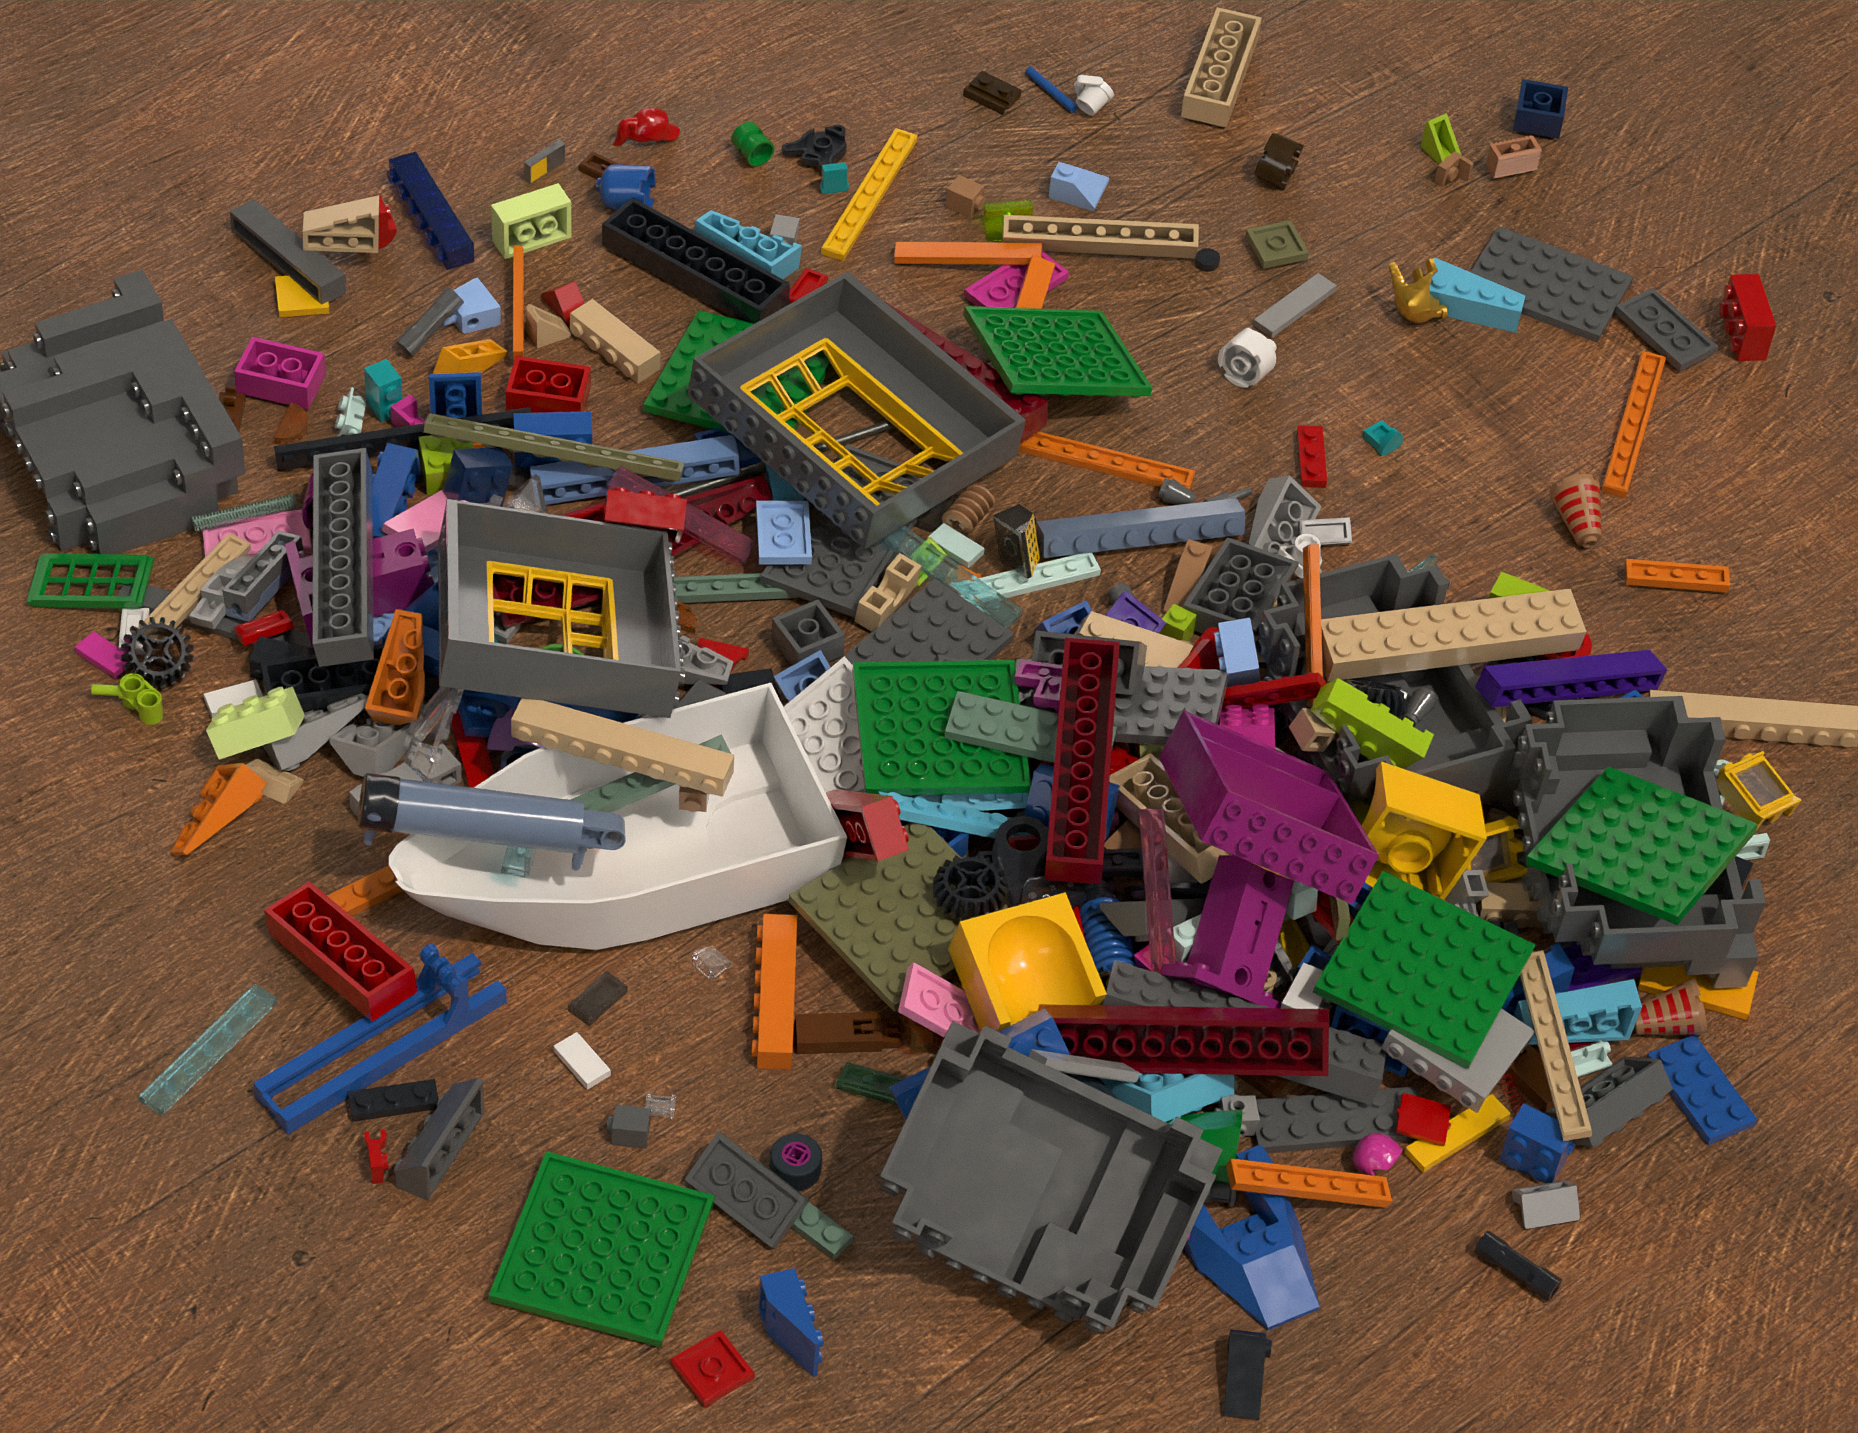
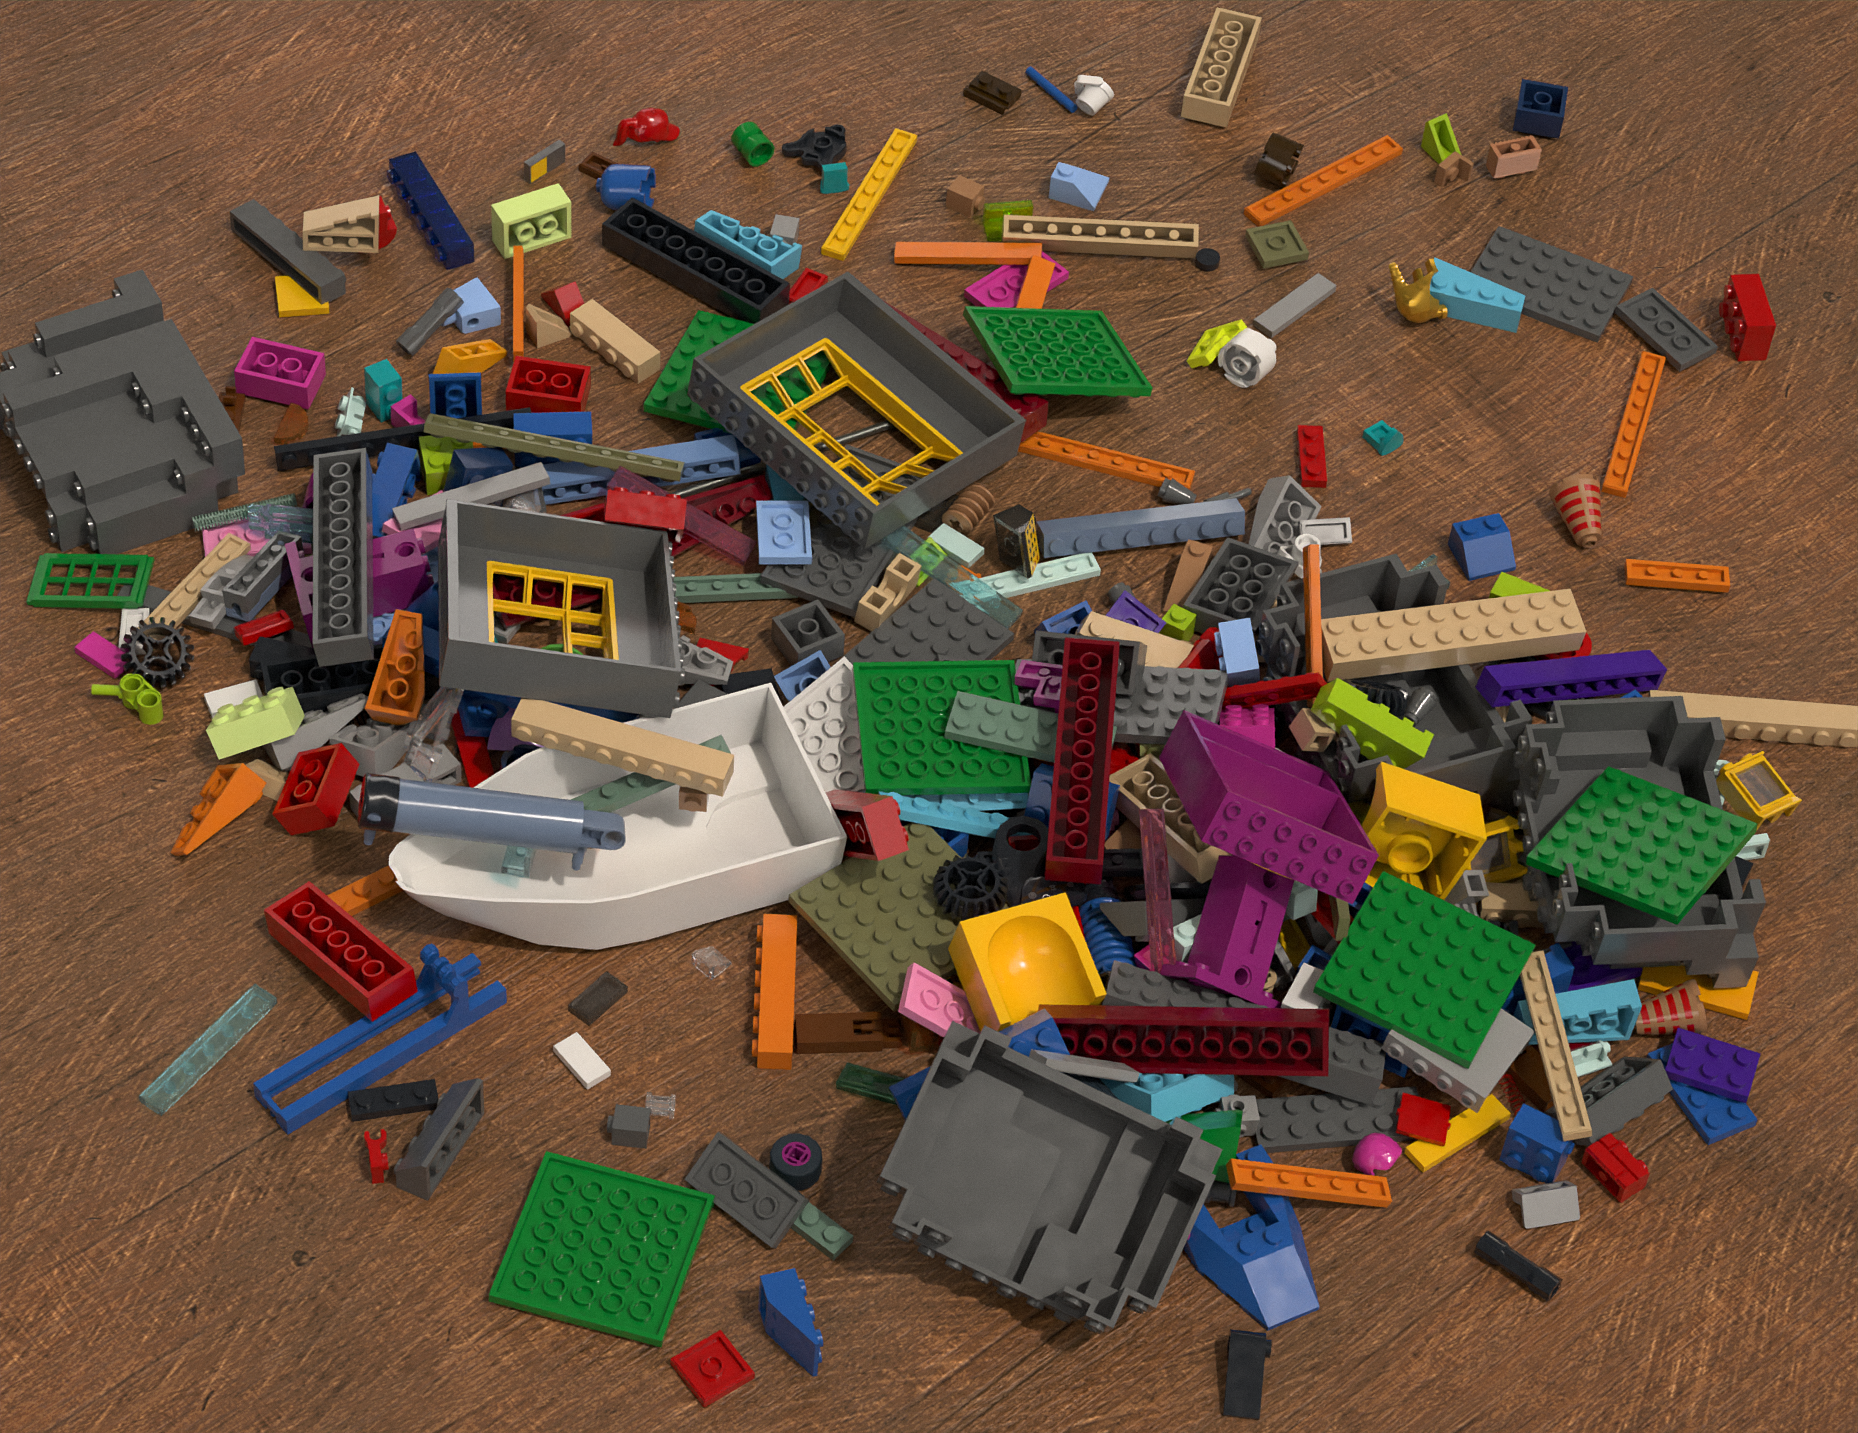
none -> clear light blue hinge [247,504,313,544]
none -> red brick [272,743,360,835]
none -> light grey tile [392,462,551,531]
none -> neon yellow wing [1187,319,1247,368]
none -> orange tile [1244,135,1403,227]
none -> blue slope [1448,513,1516,581]
none -> red brick [1581,1133,1650,1203]
none -> dark purple plate [1665,1028,1761,1103]

